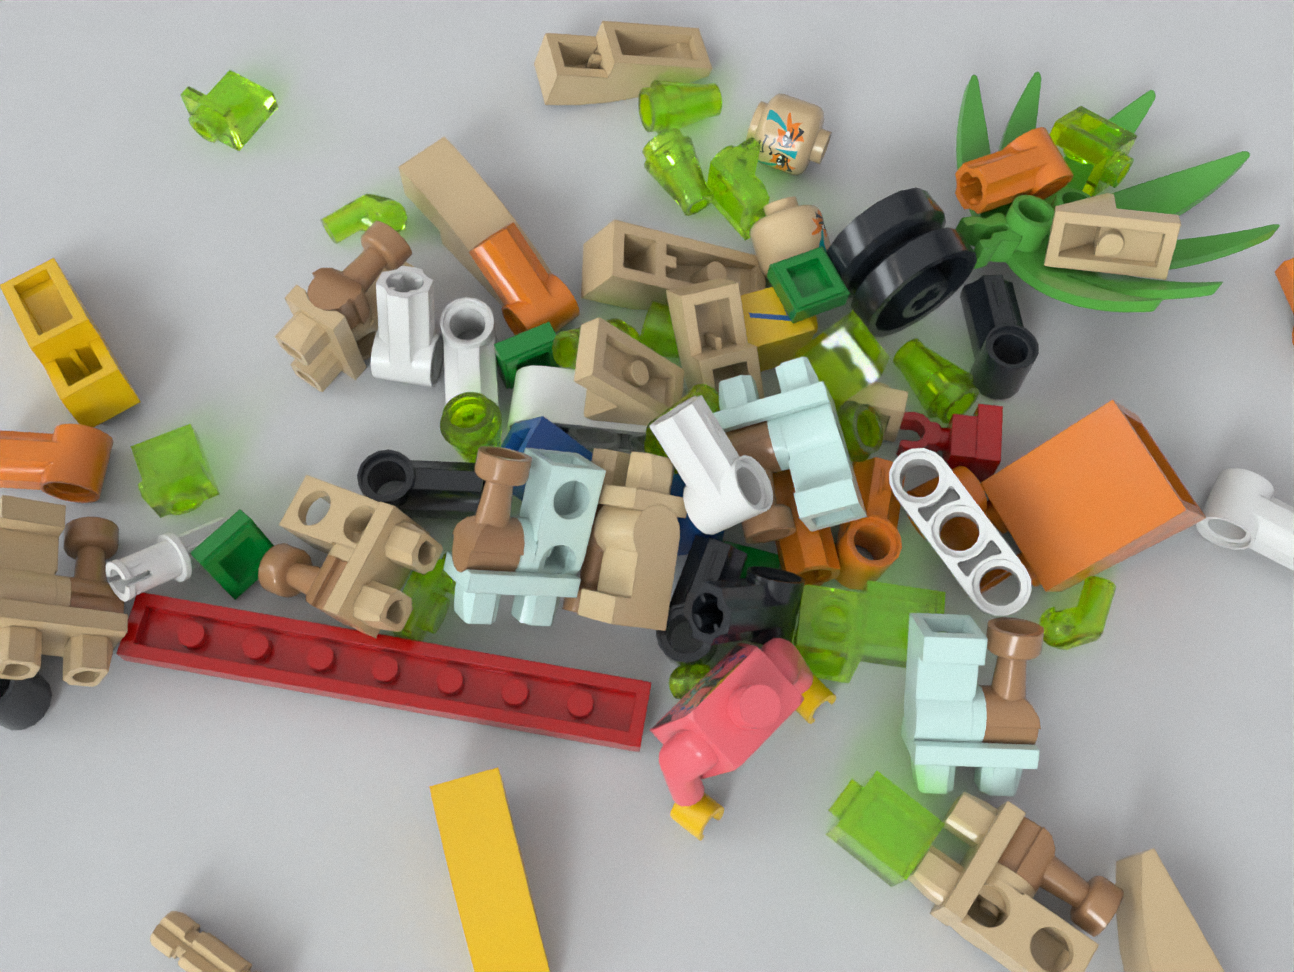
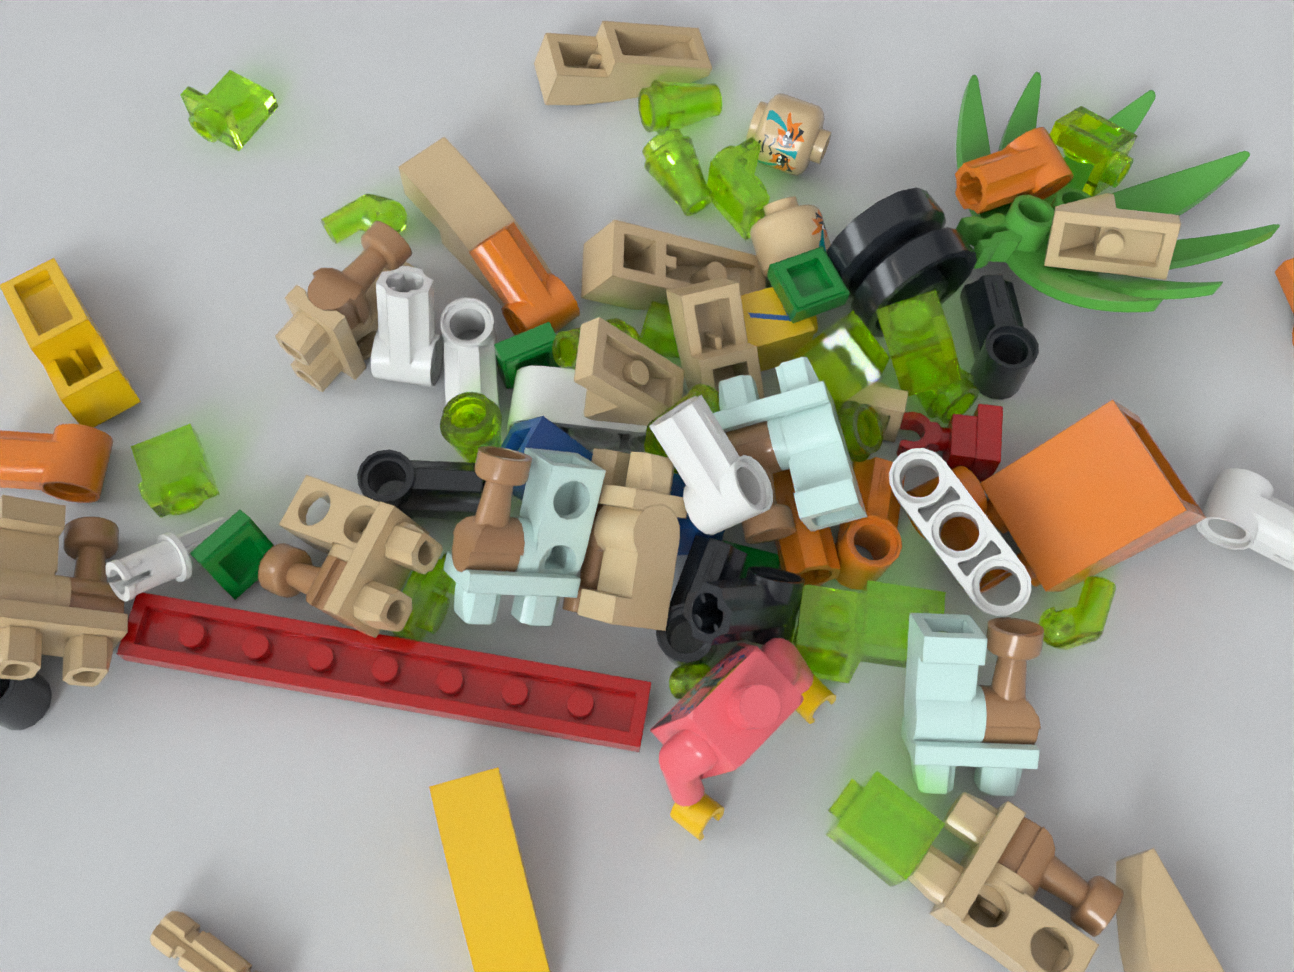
none -> clear neon green brick [876,290,963,397]

